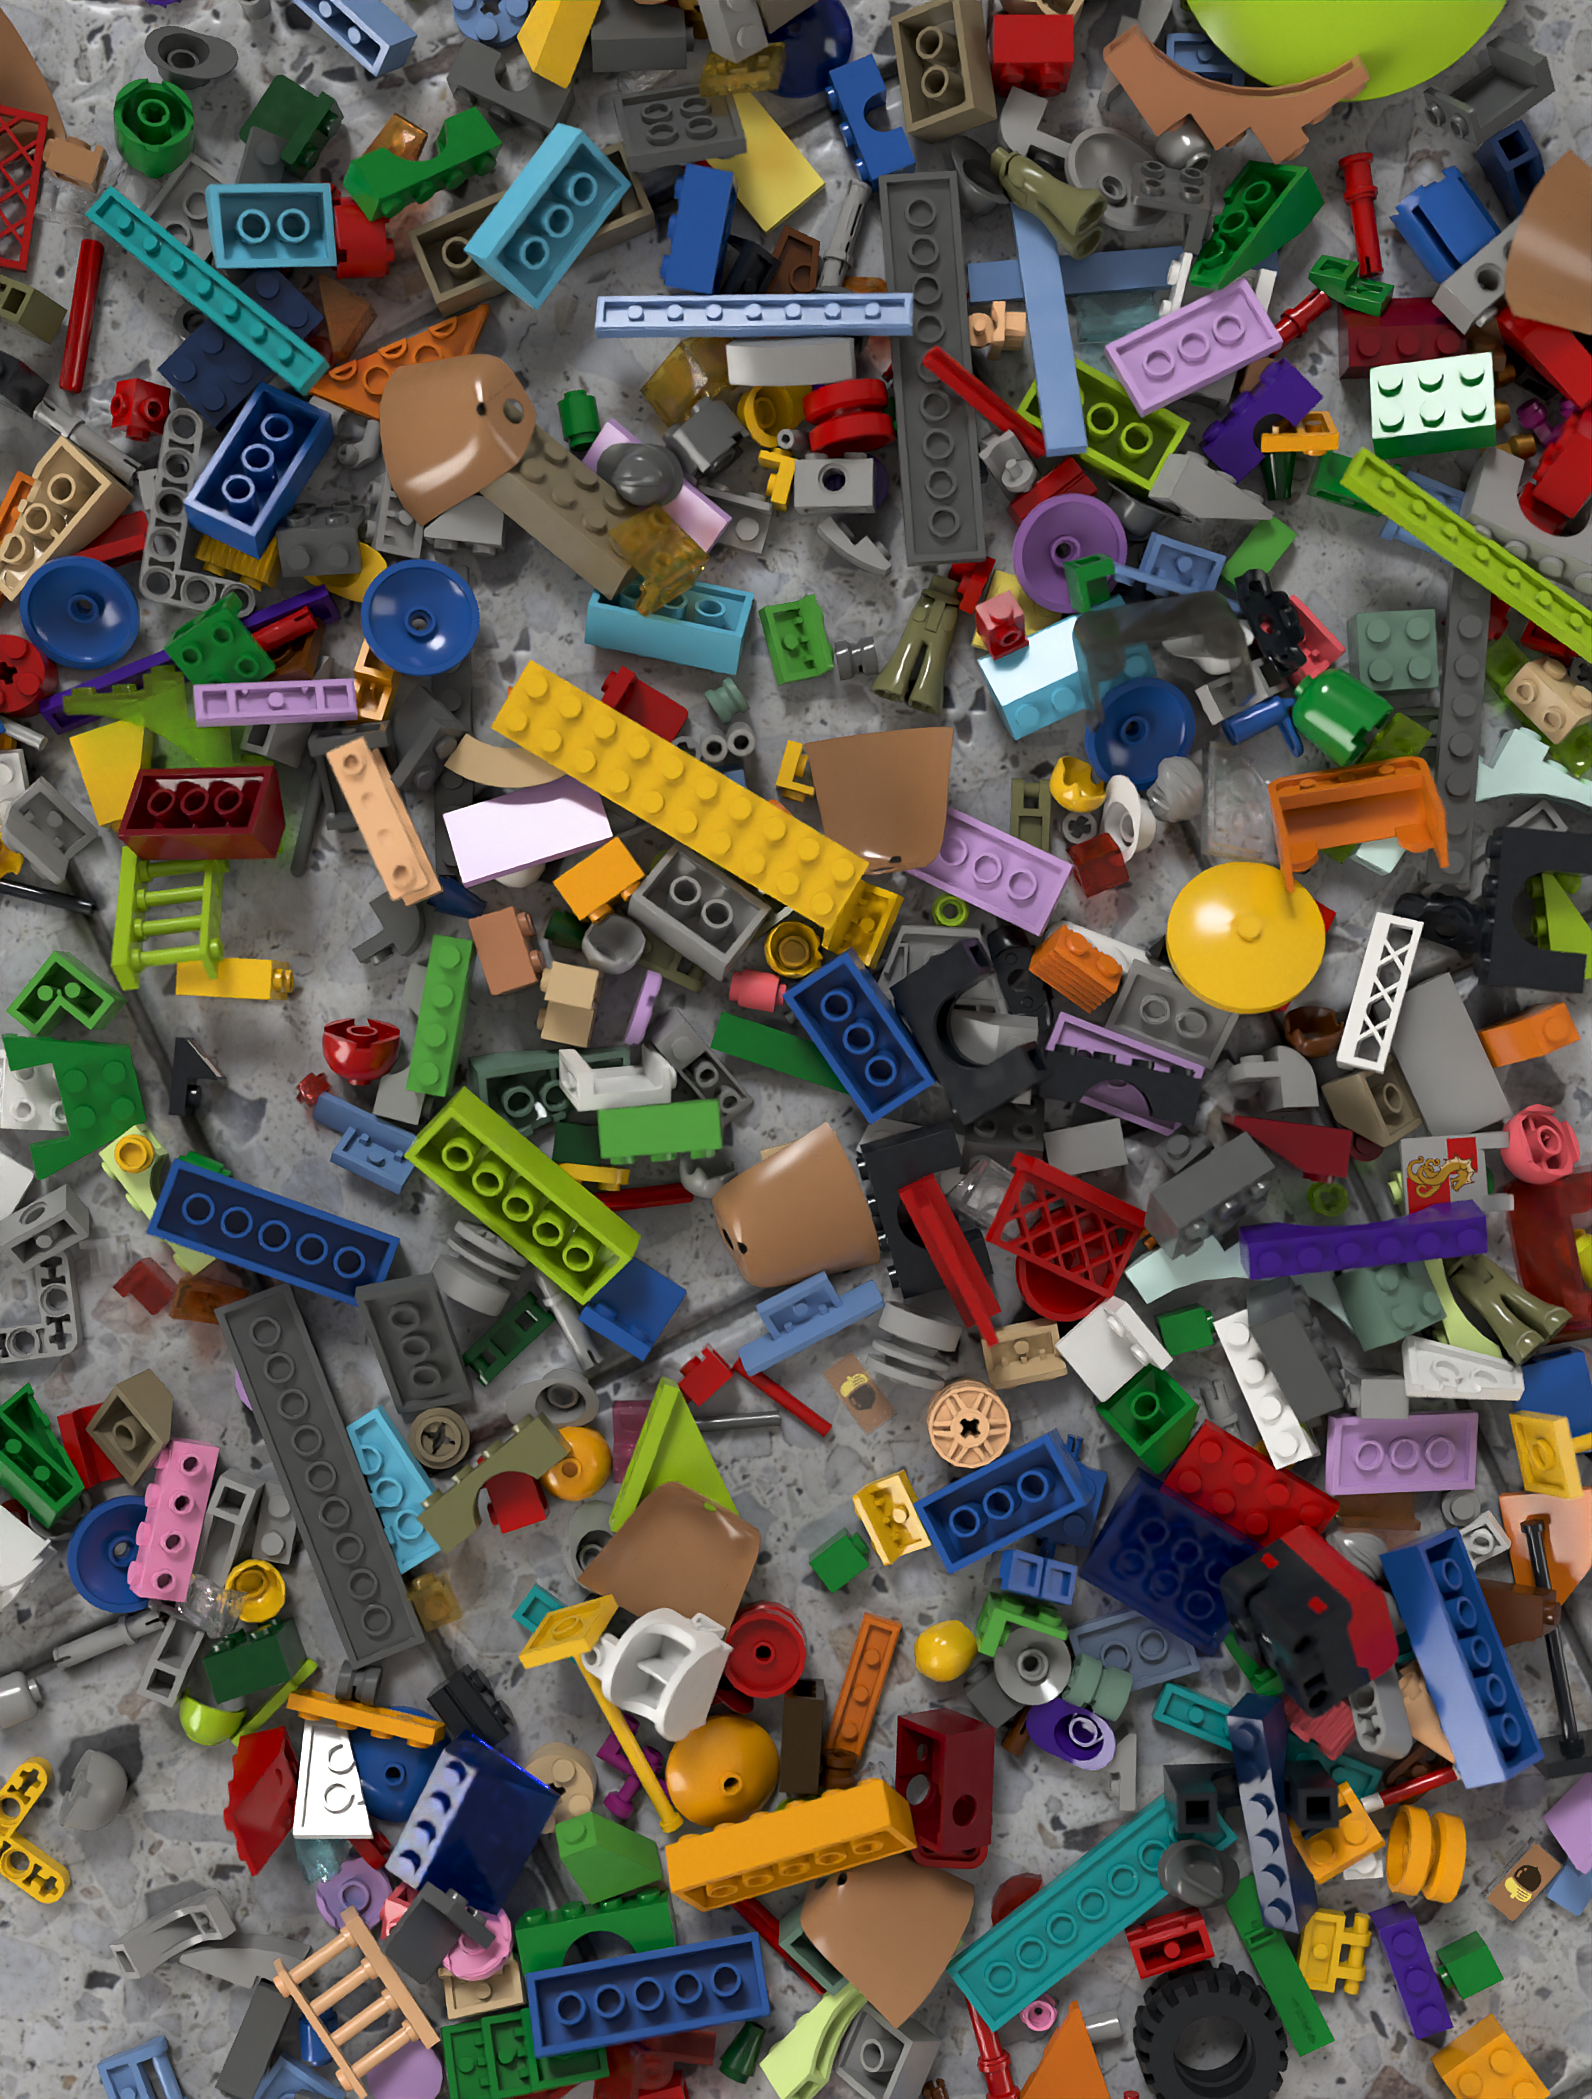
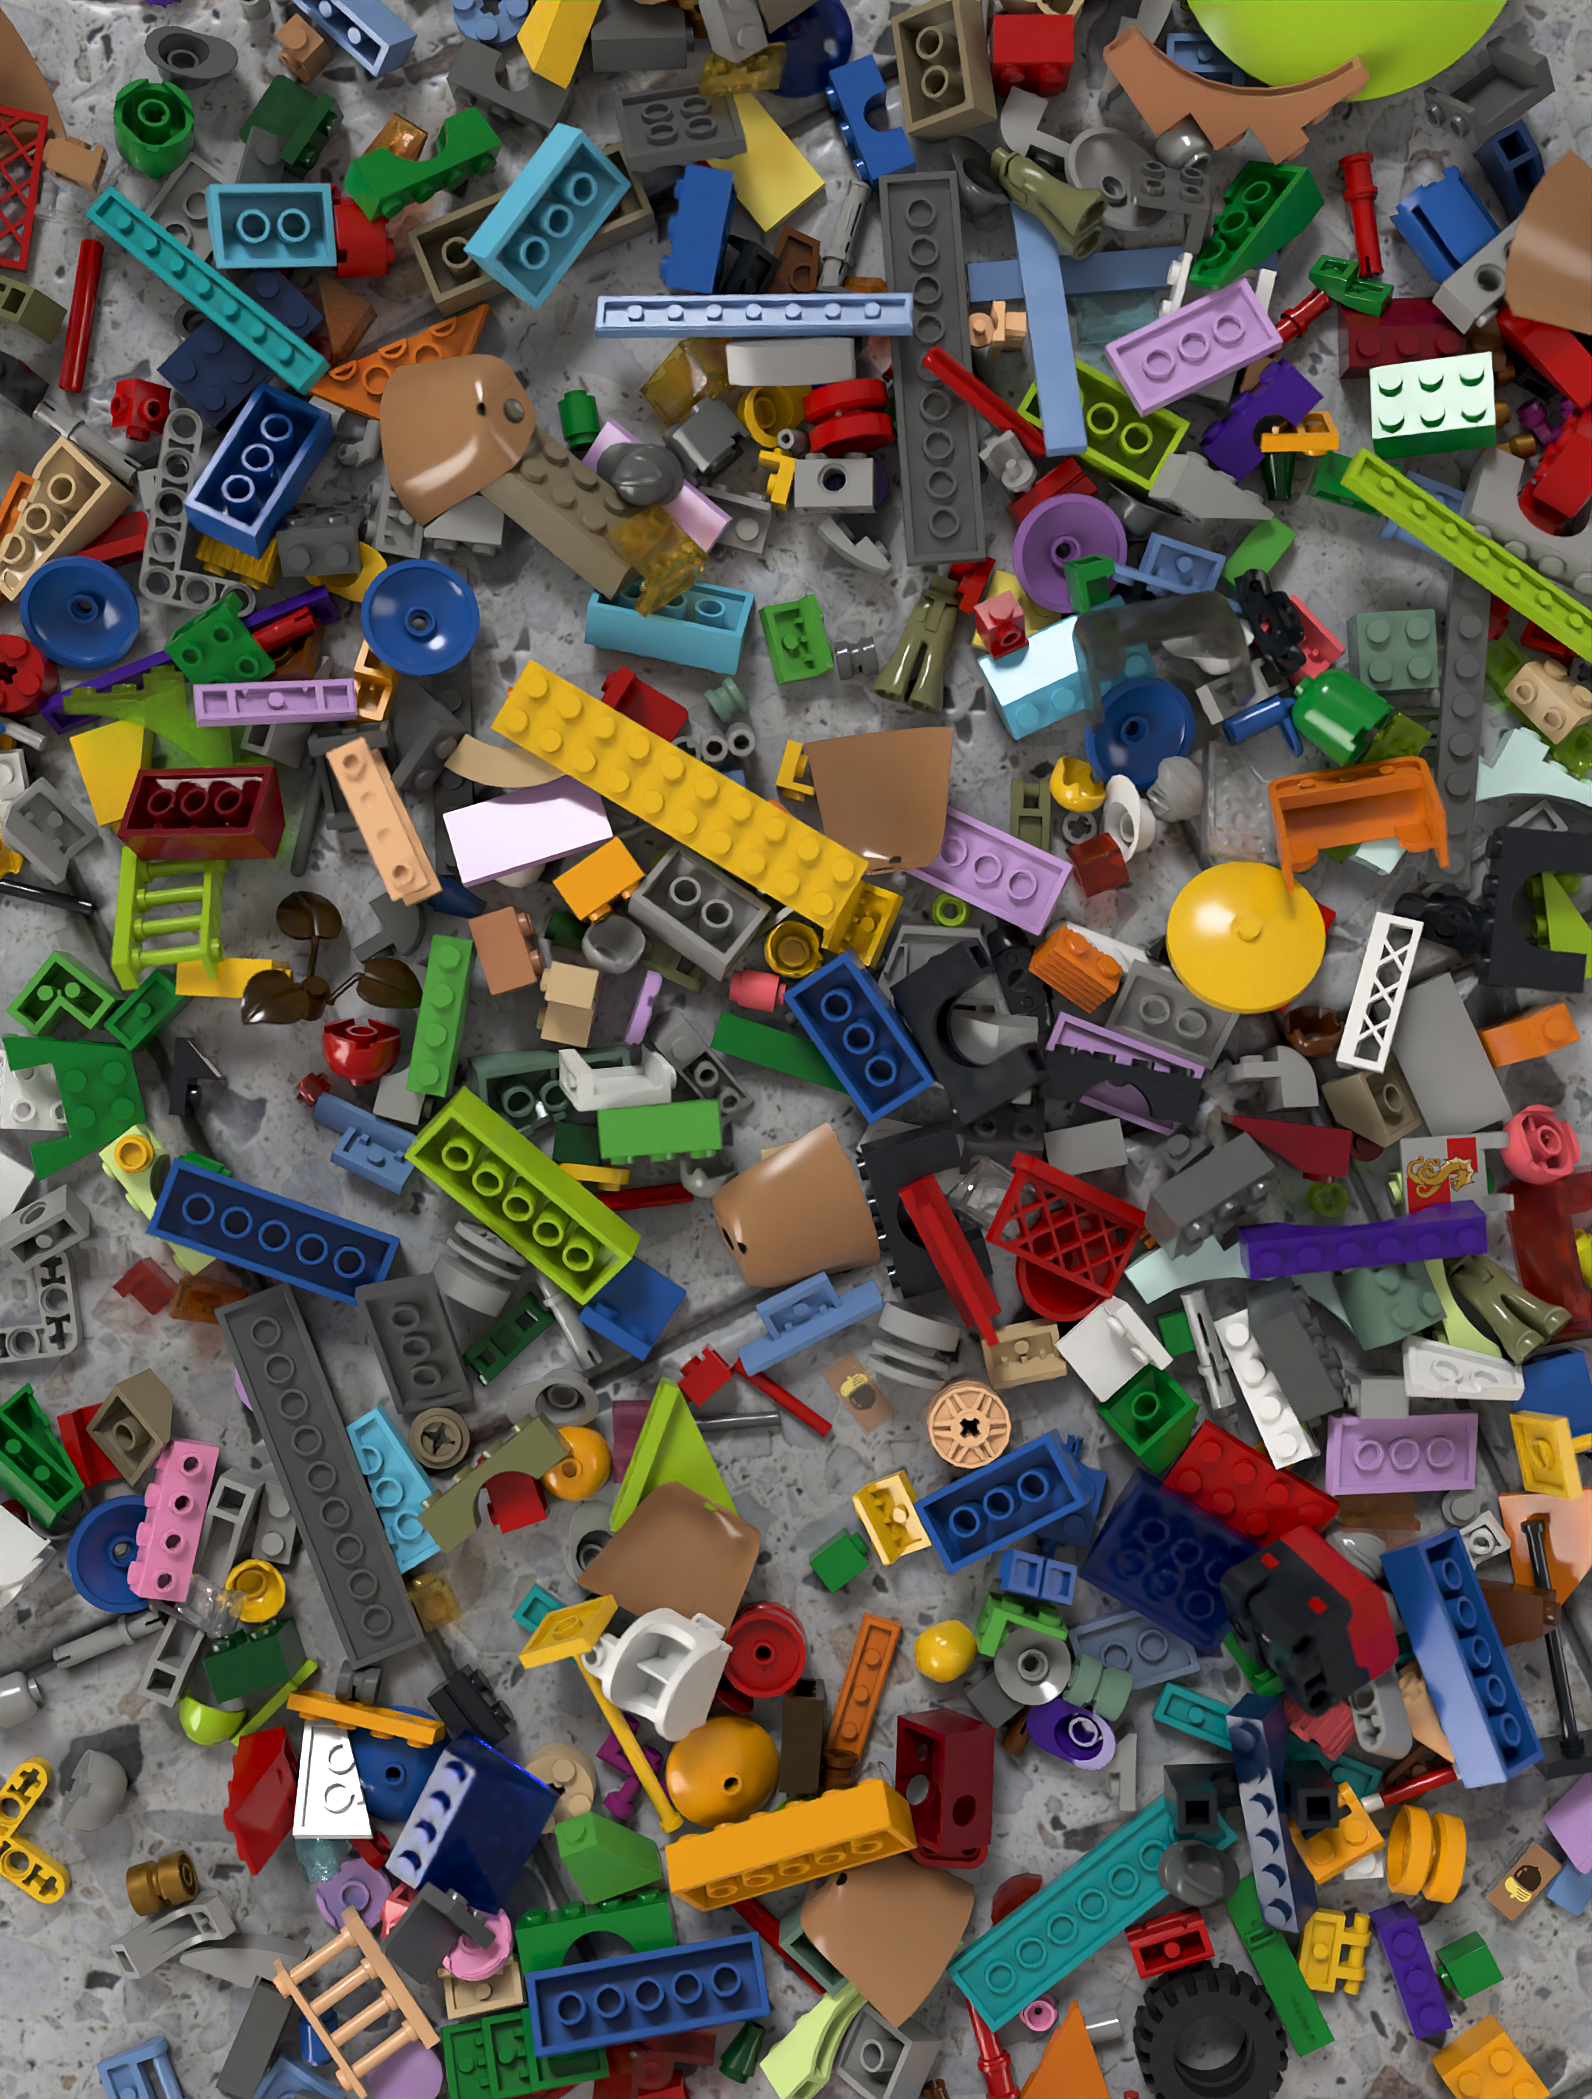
none -> green panel [102,969,196,1052]
none -> pearl gold wheel [126,1850,198,1917]
none -> dark brown plant [241,891,423,1026]
none -> medium nougat brick [275,13,334,86]
none -> light grey pin [1180,1288,1237,1408]

